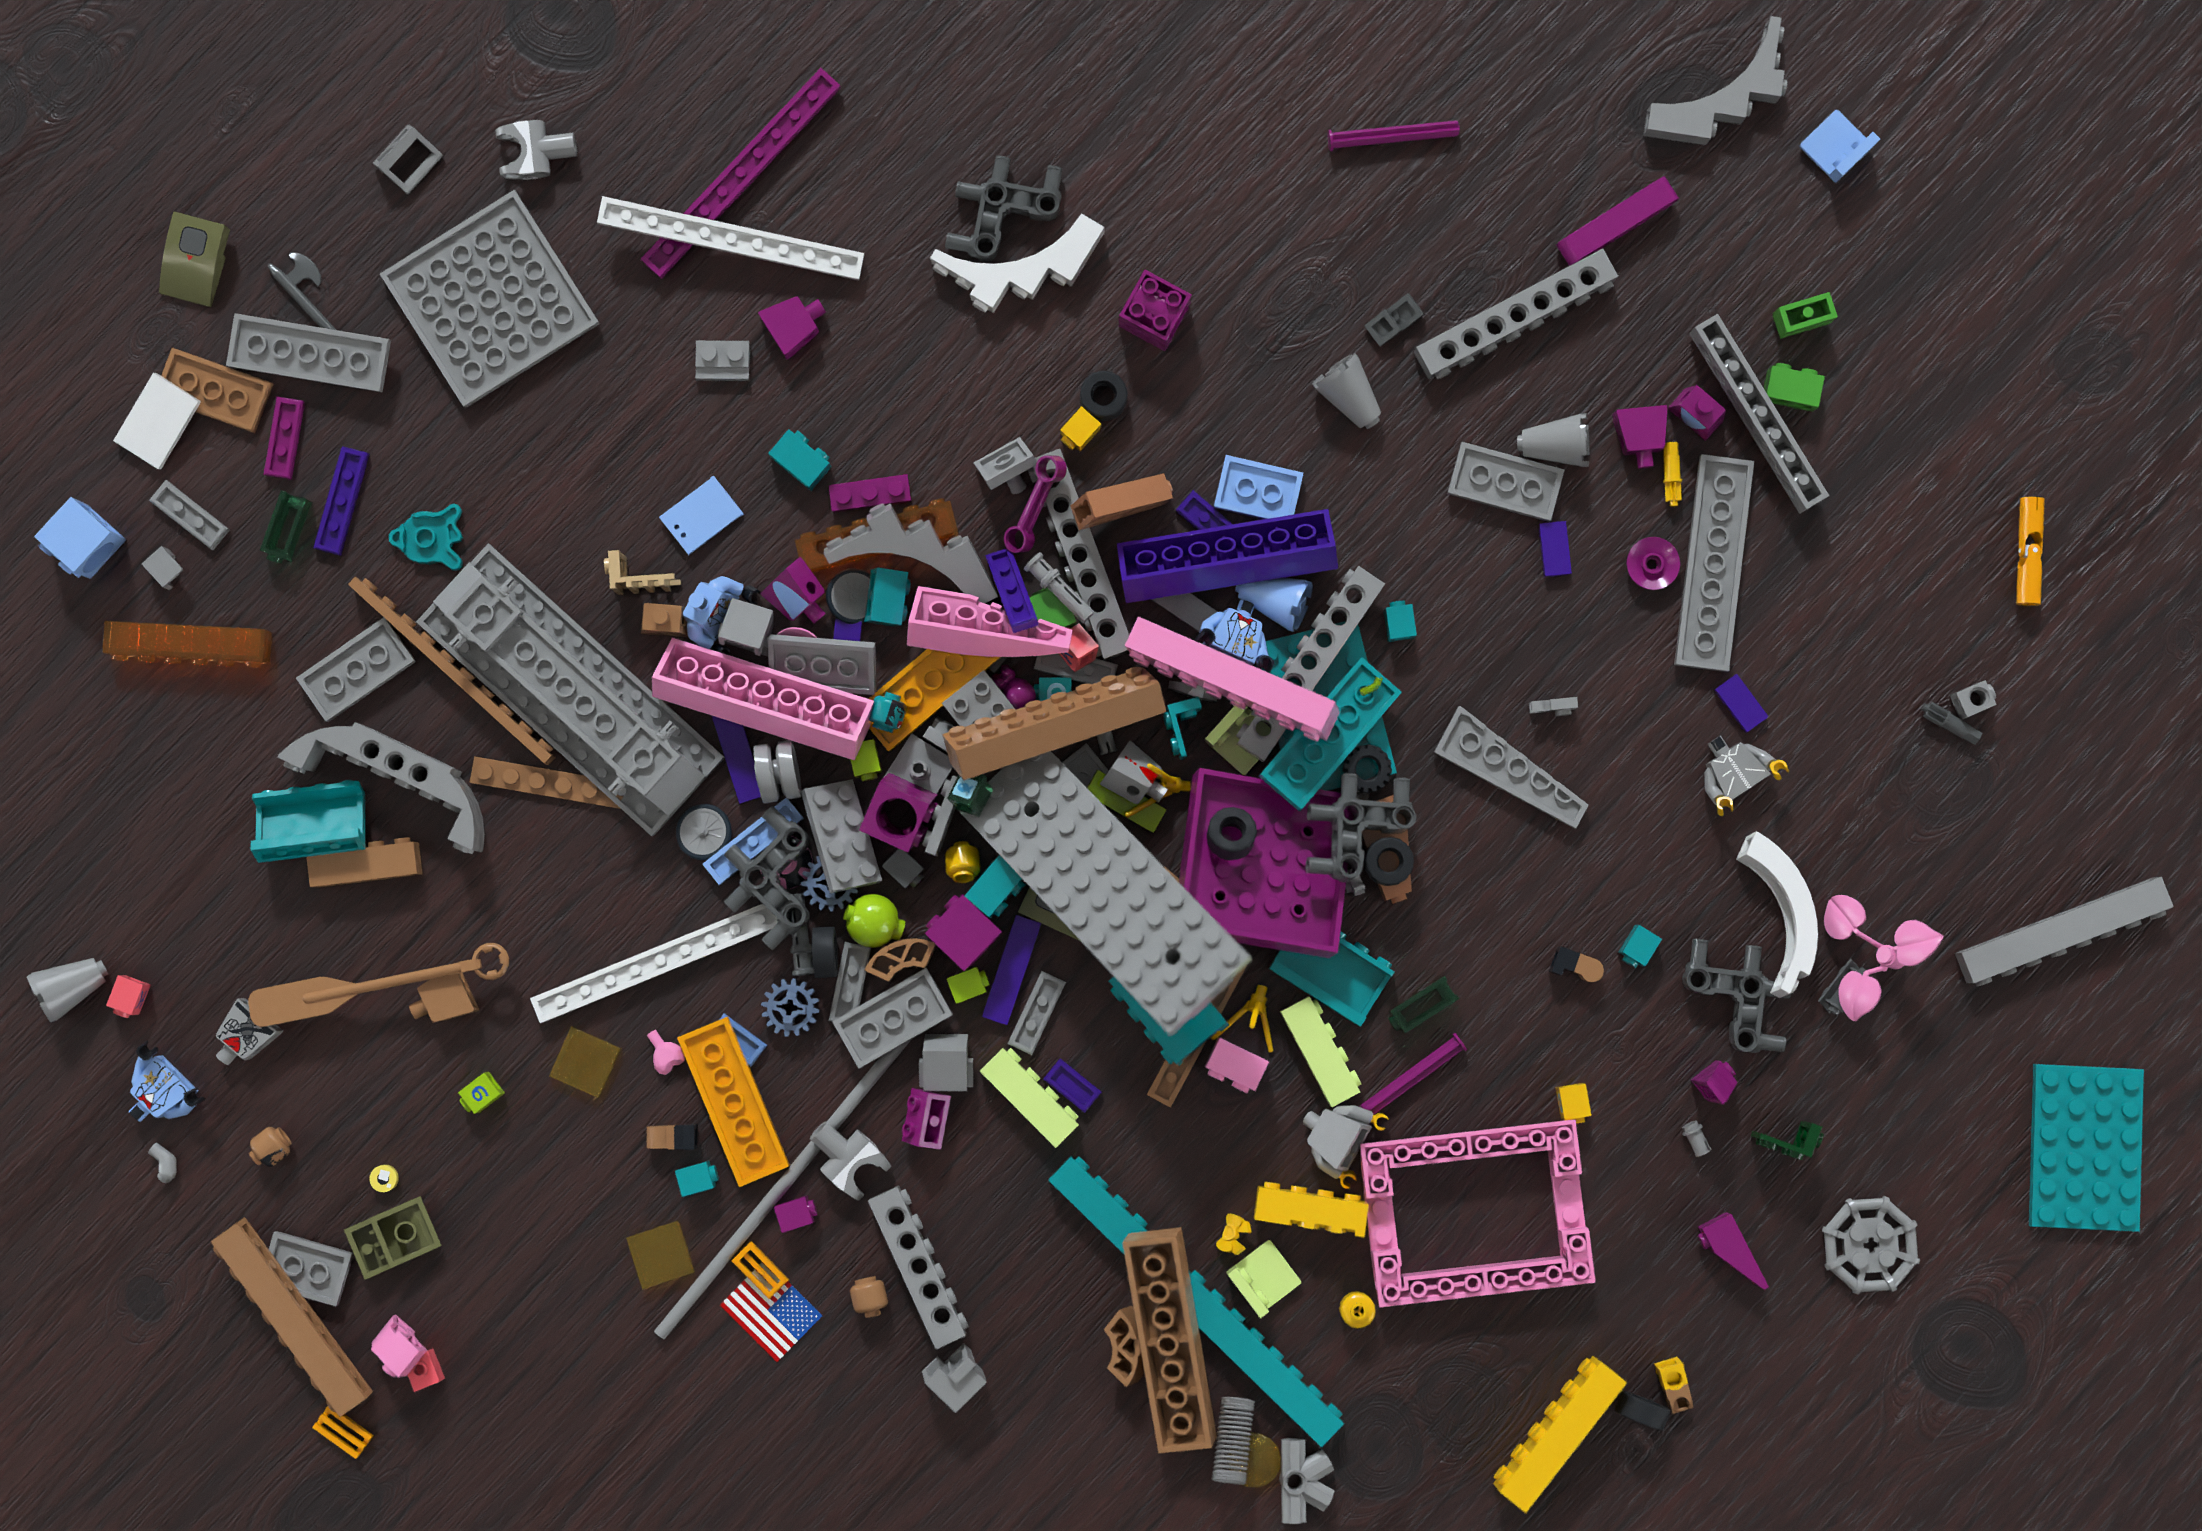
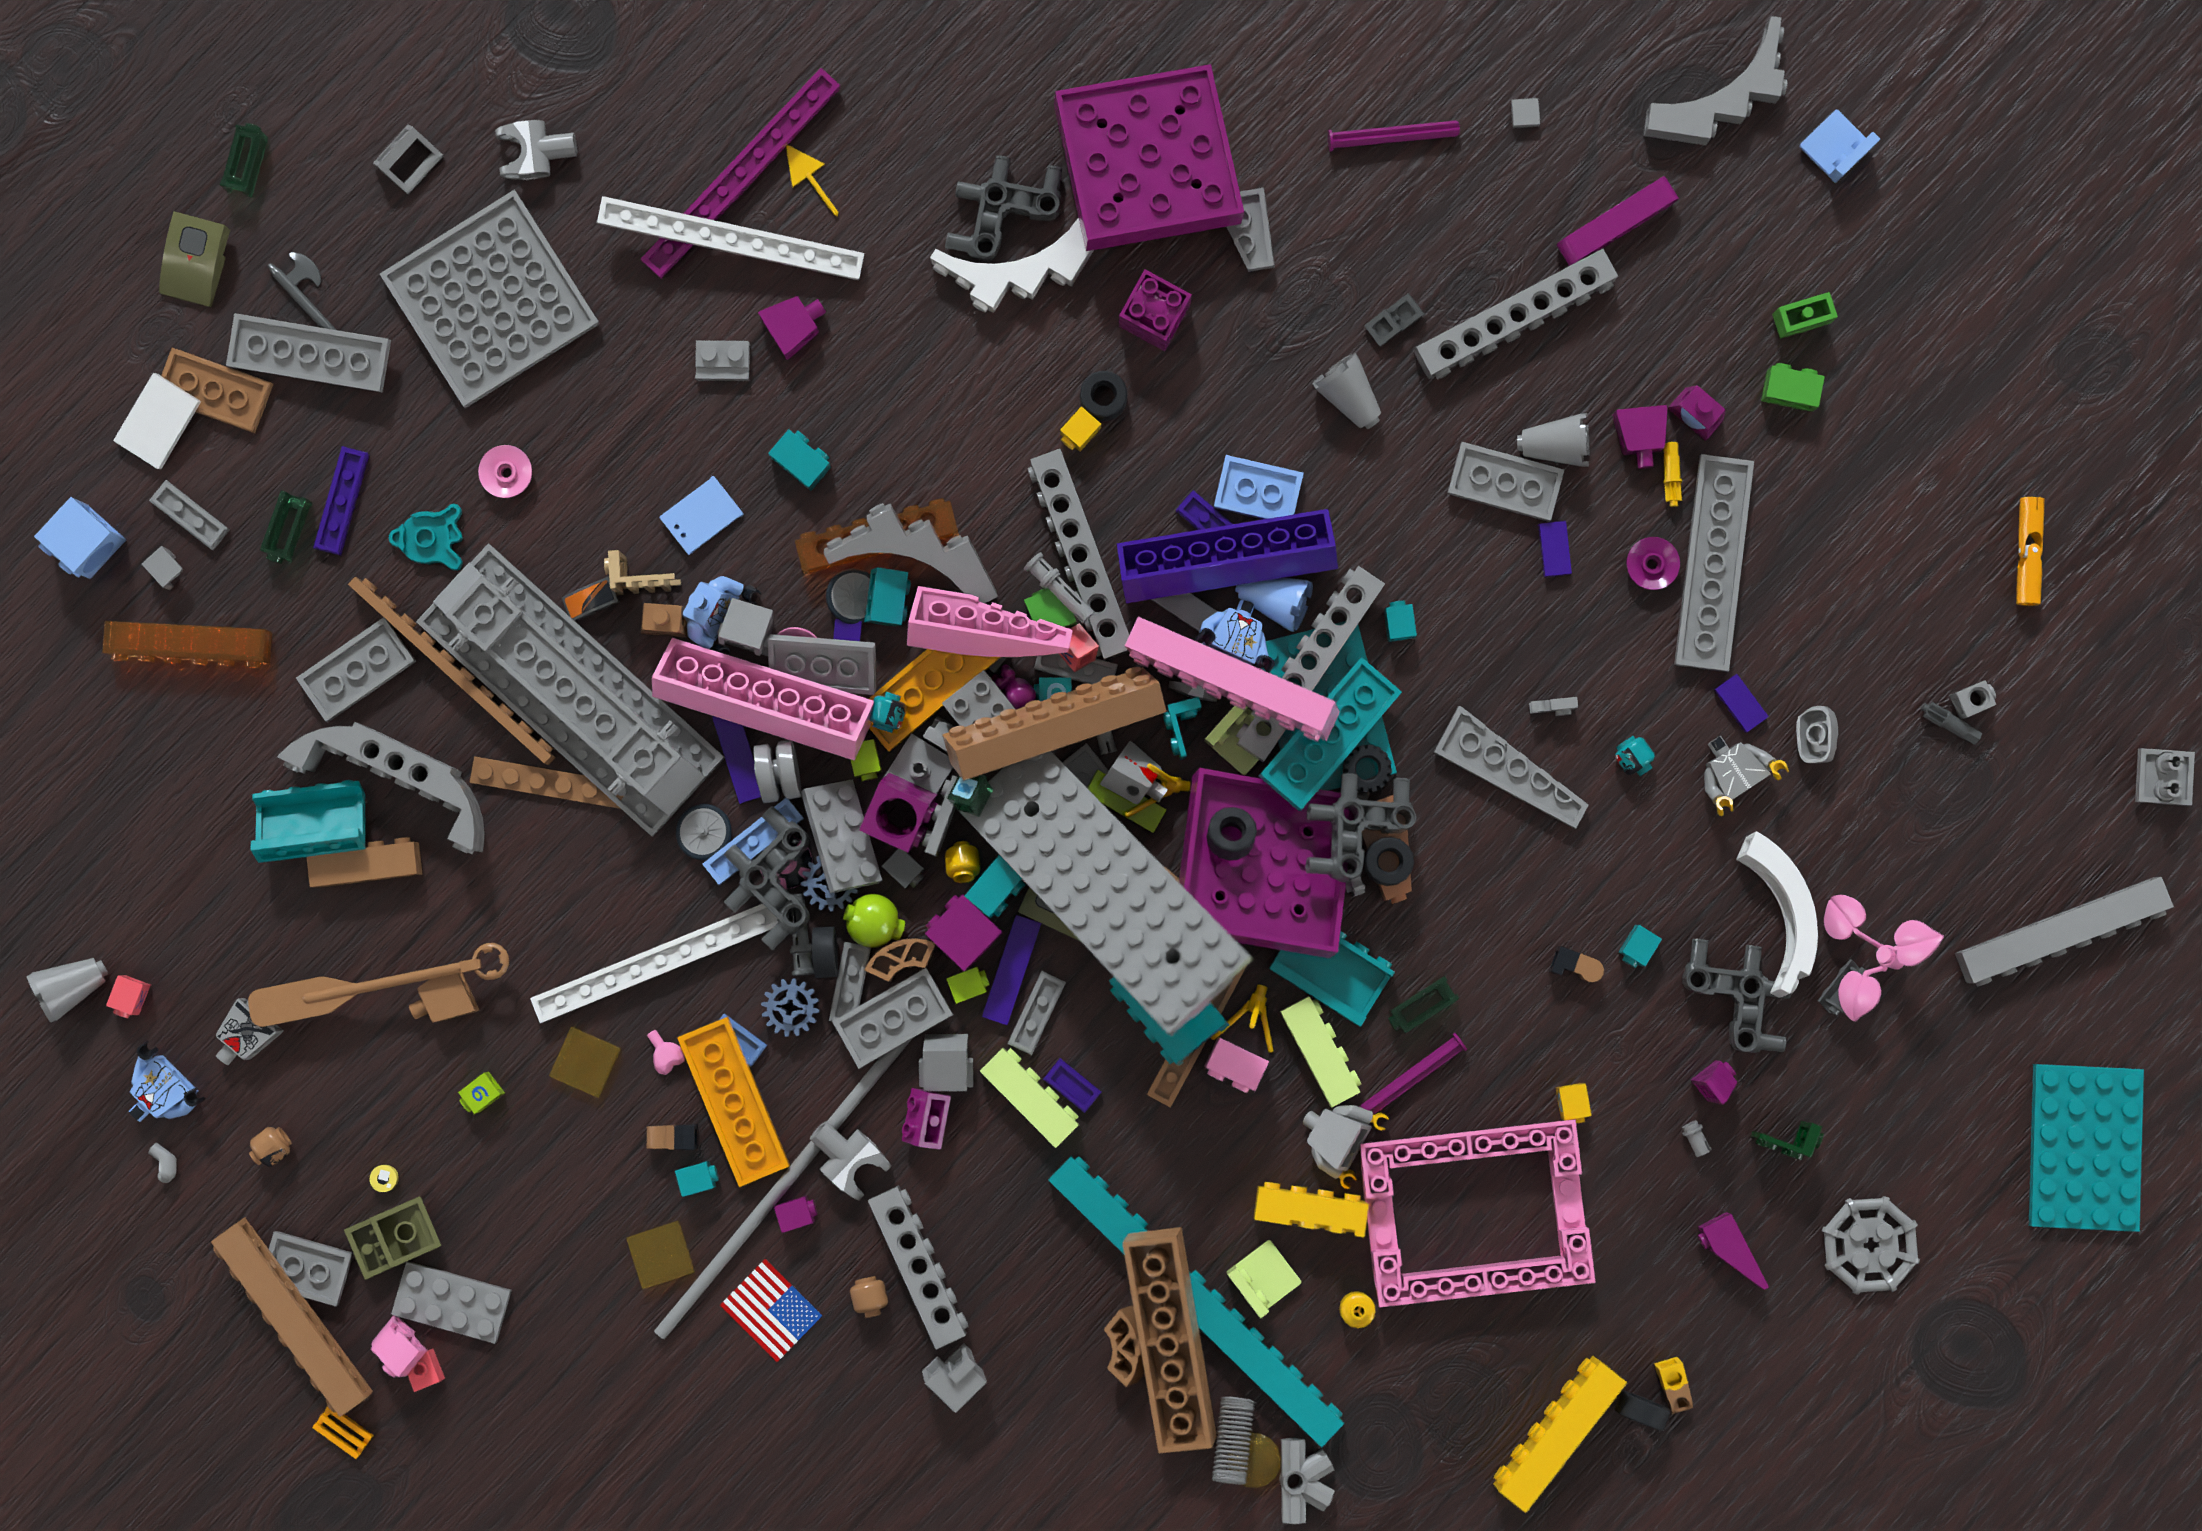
magenta tile [263,397,305,480] -> none
light orange tile [732,1241,789,1299] -> none
magenta torso [760,557,826,624] -> none
magenta plate [829,474,912,513] -> none
light grey tile [974,437,1037,494] -> none
dark purple tile [985,549,1039,633] -> none
magenta piece [1004,455,1067,553] -> none
nougat slope [1070,473,1173,531] -> none
yellow piece [1216,1214,1251,1255] -> none
lime leg [1359,677,1383,696] -> none
light grey brick [1689,314,1829,514] -> none
none -> clear green window [219,123,268,198]
none -> light grey plate [391,1261,512,1343]
none -> bright pink dish [478,445,532,498]
none -> slope [562,576,619,621]
none -> yellow piece [786,145,839,216]
none -> magenta container [1054,64,1244,251]
none -> light grey wing [1226,188,1275,272]
none -> light grey tile [1511,98,1540,128]
none -> teal head [1615,735,1655,777]
none -> light grey piece [1796,706,1838,763]
none -> light grey plate [2135,748,2195,806]

